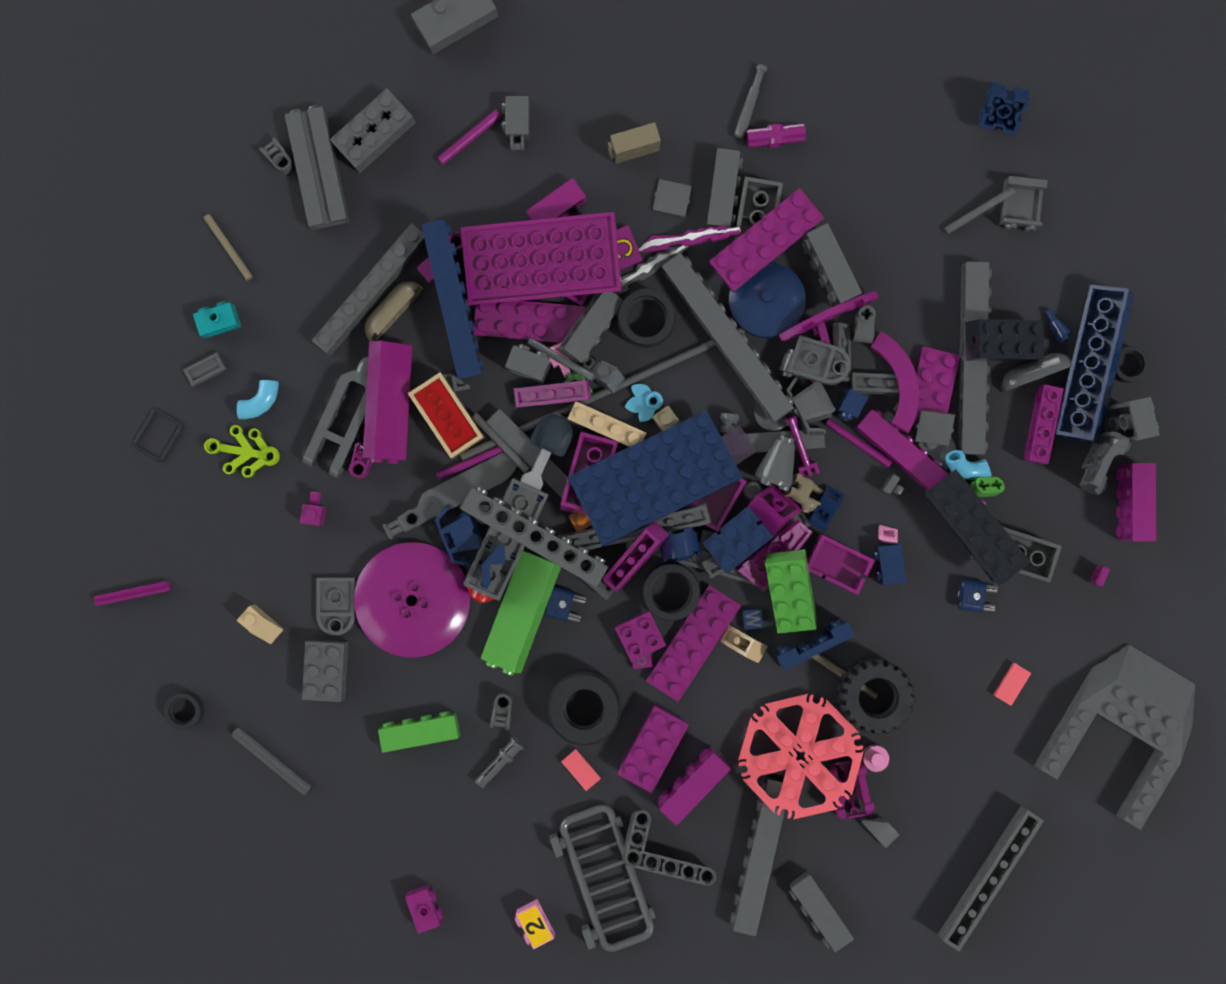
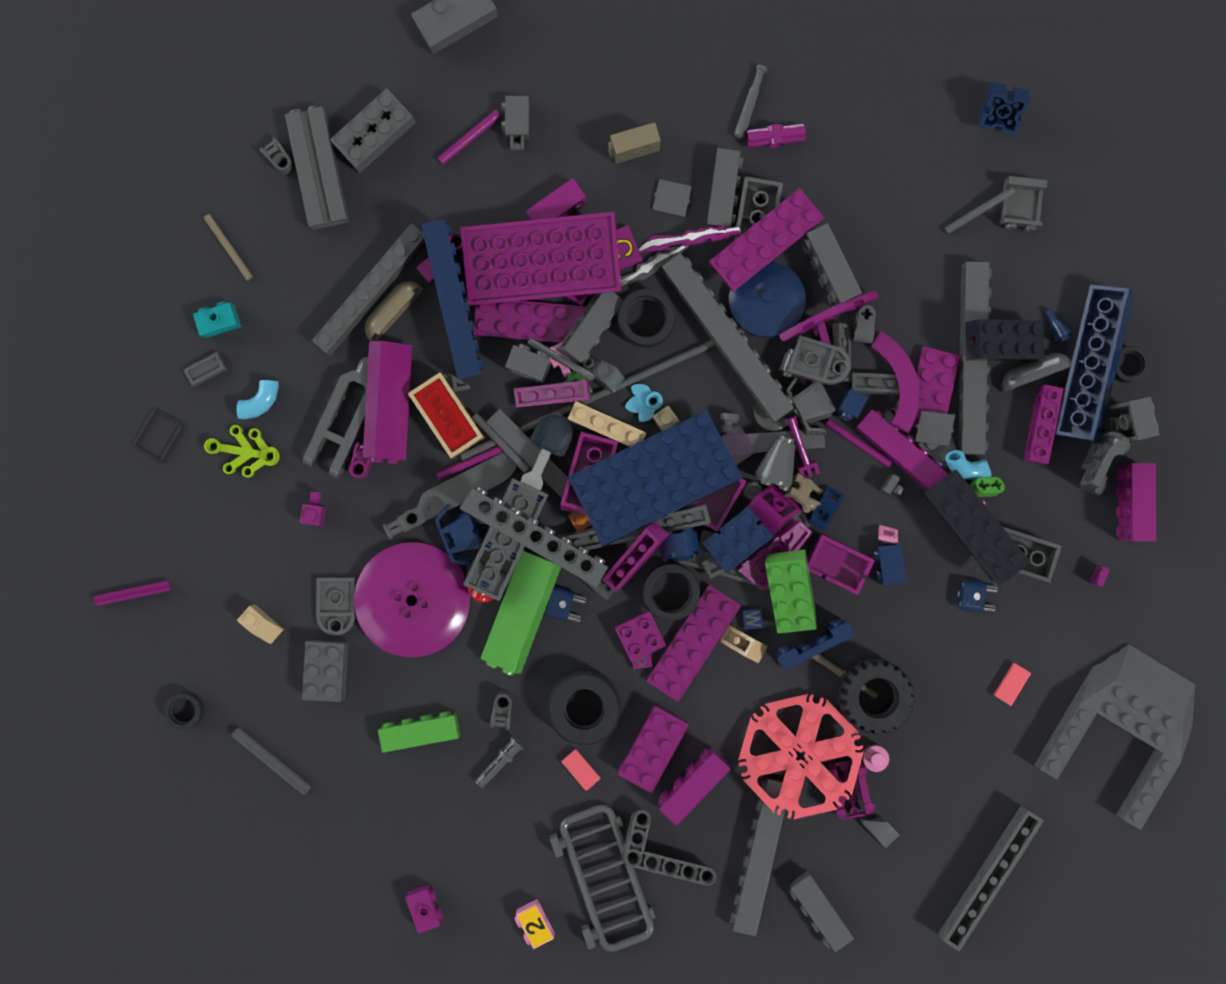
dark blue slope [481,543,505,585] -> none

